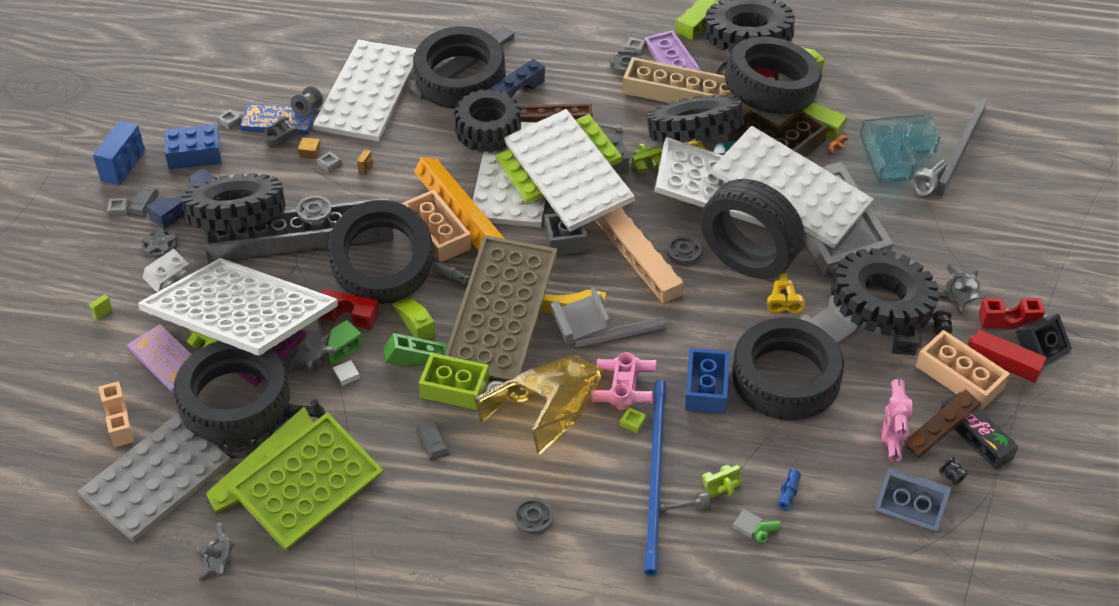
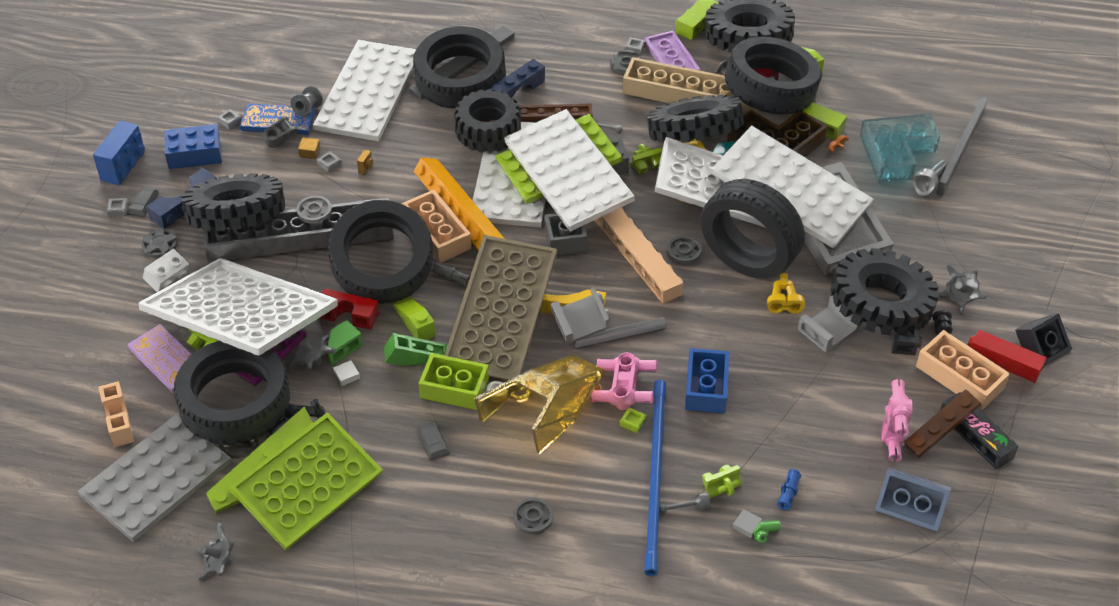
lime tile [89,294,113,321] -> none
black tyre [732,317,844,420] -> none
black bush [939,457,968,486] -> none
red arch [978,298,1045,328] -> none

